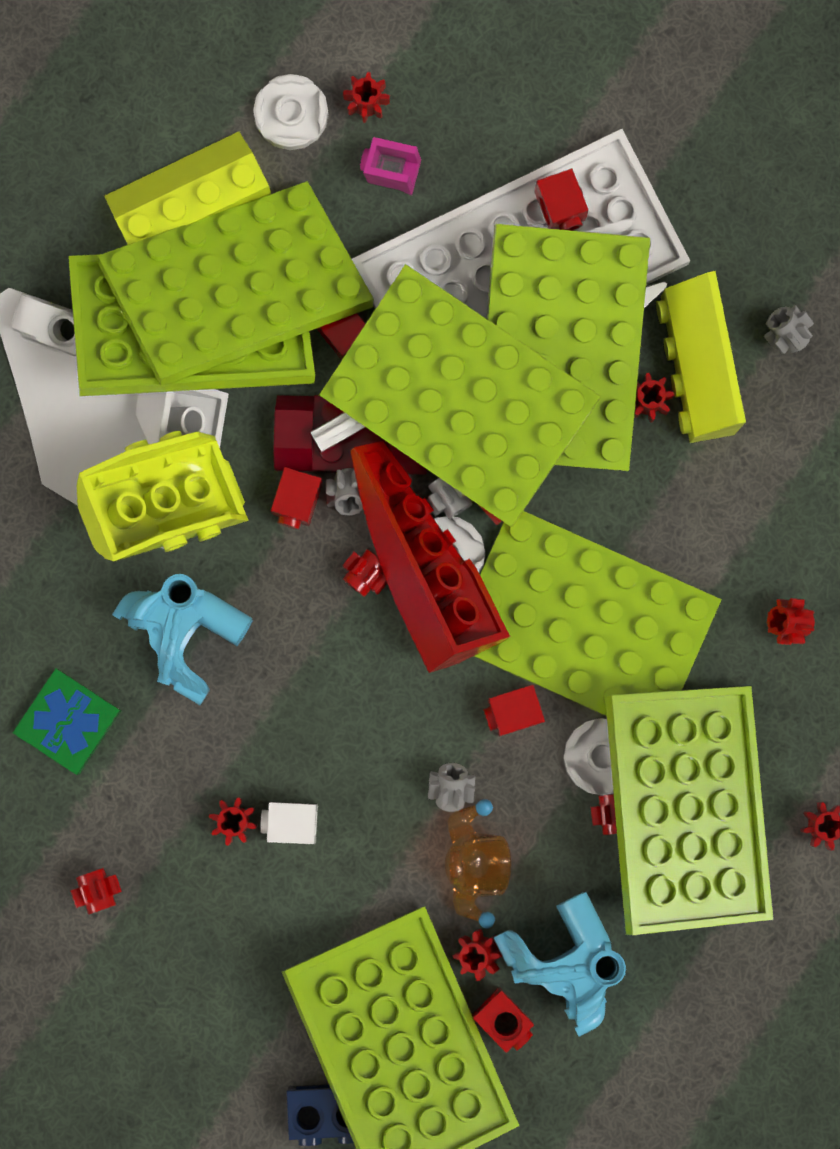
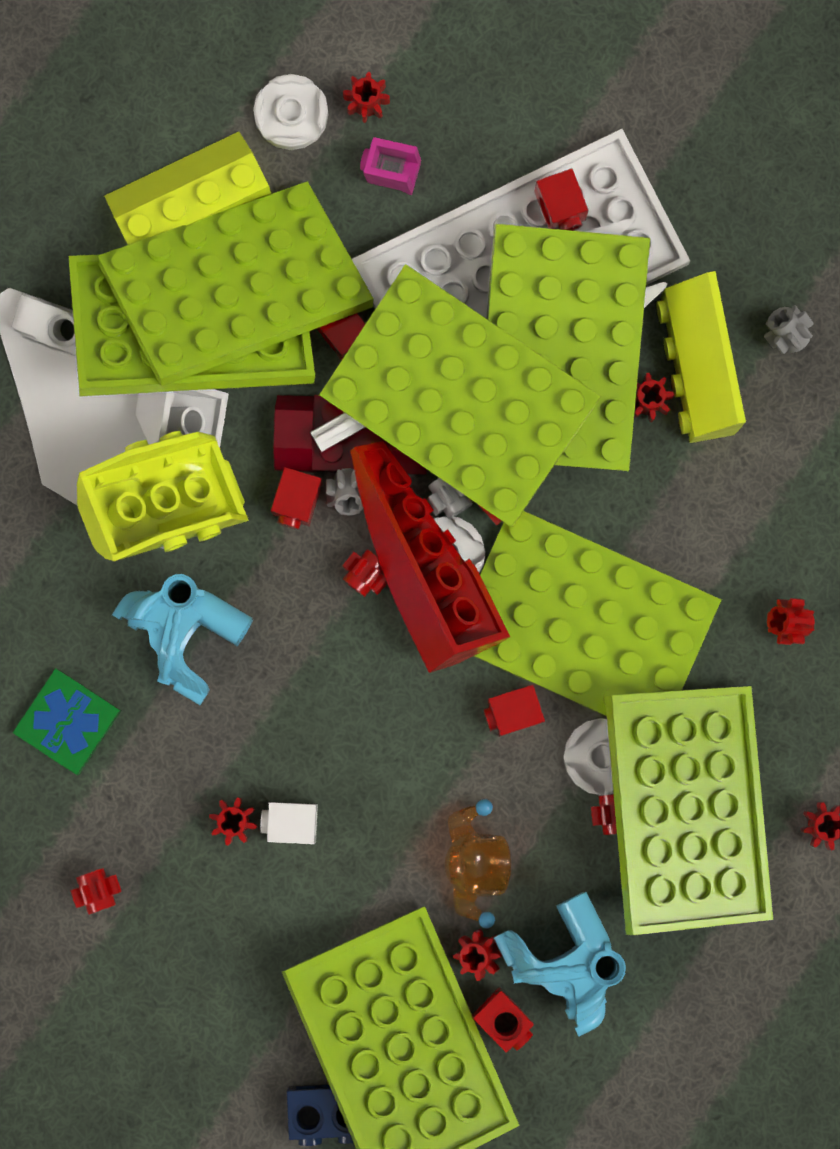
light grey gear [428,763,475,812] -> none

